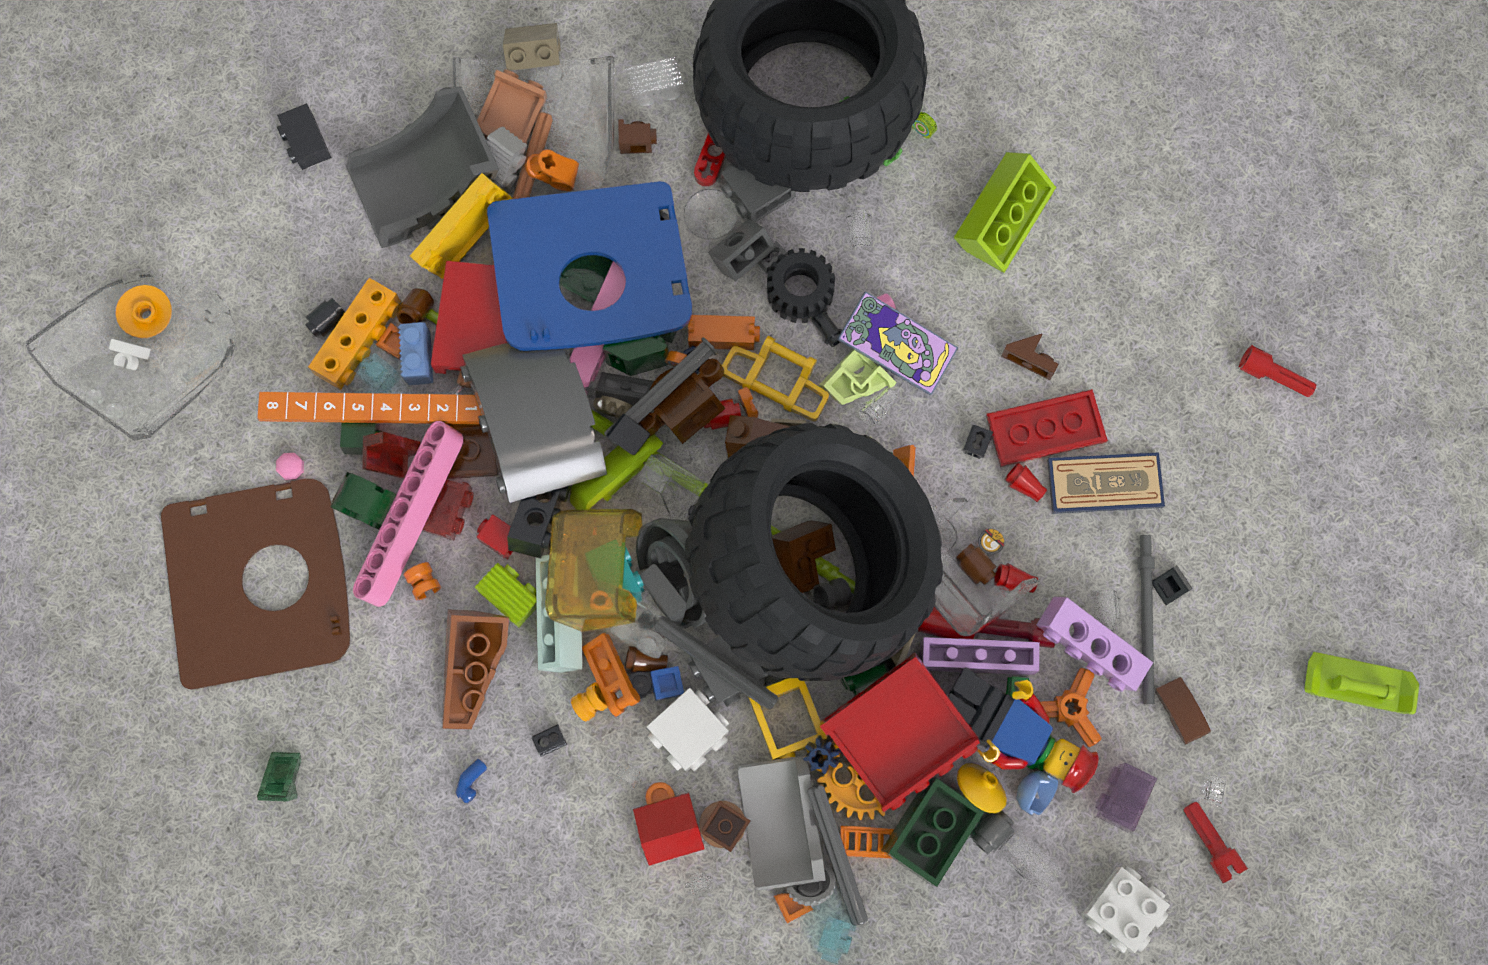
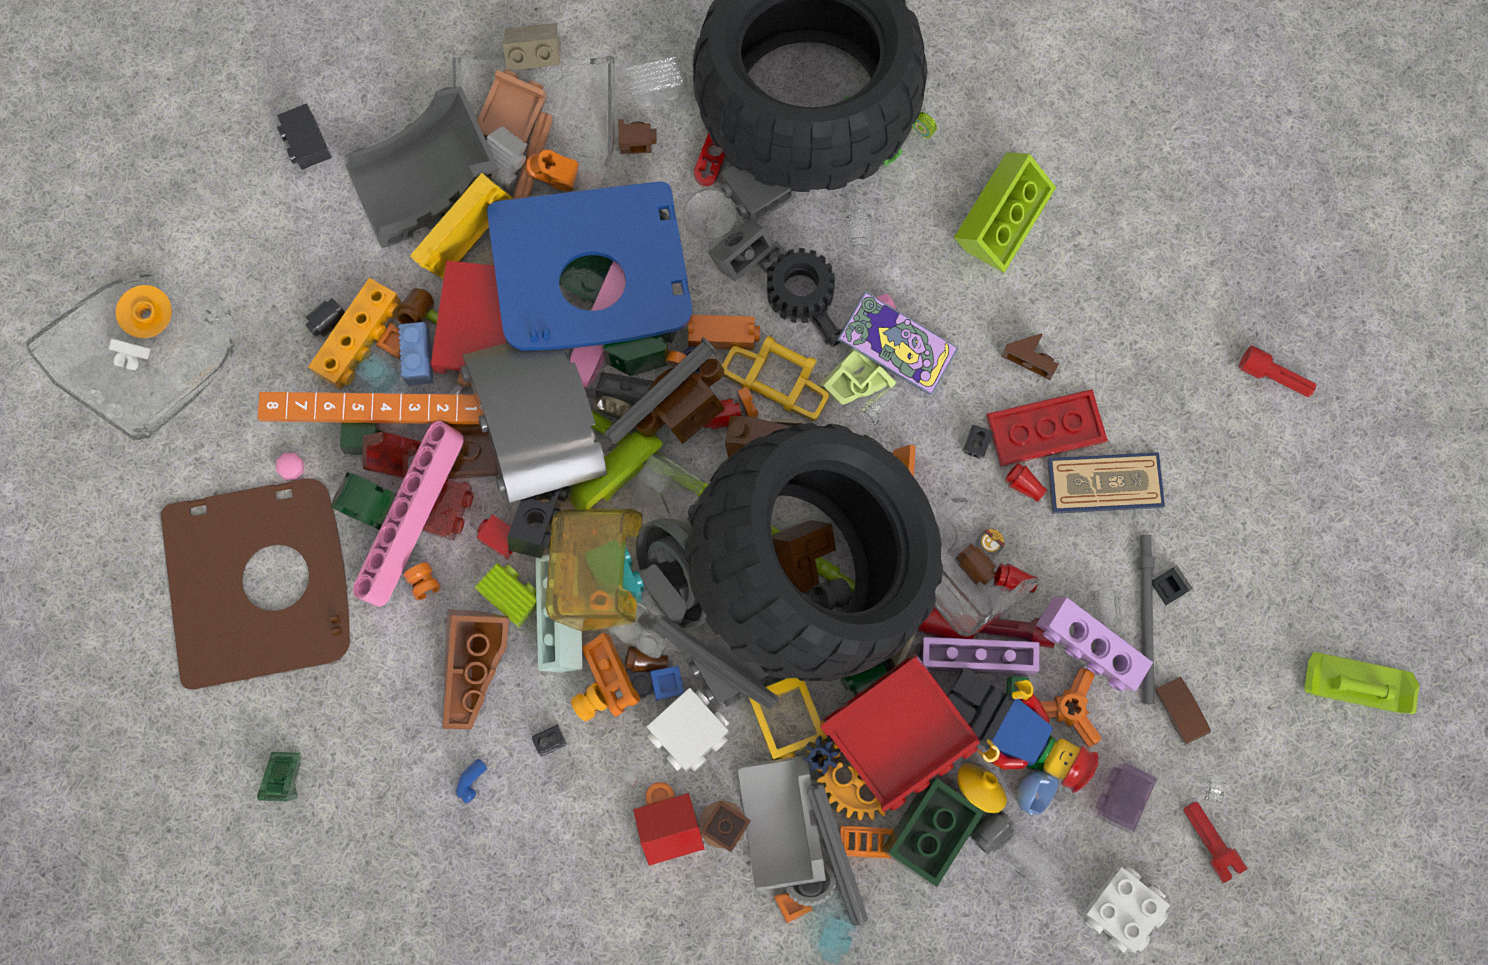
black slope [606,413,650,455] -> none

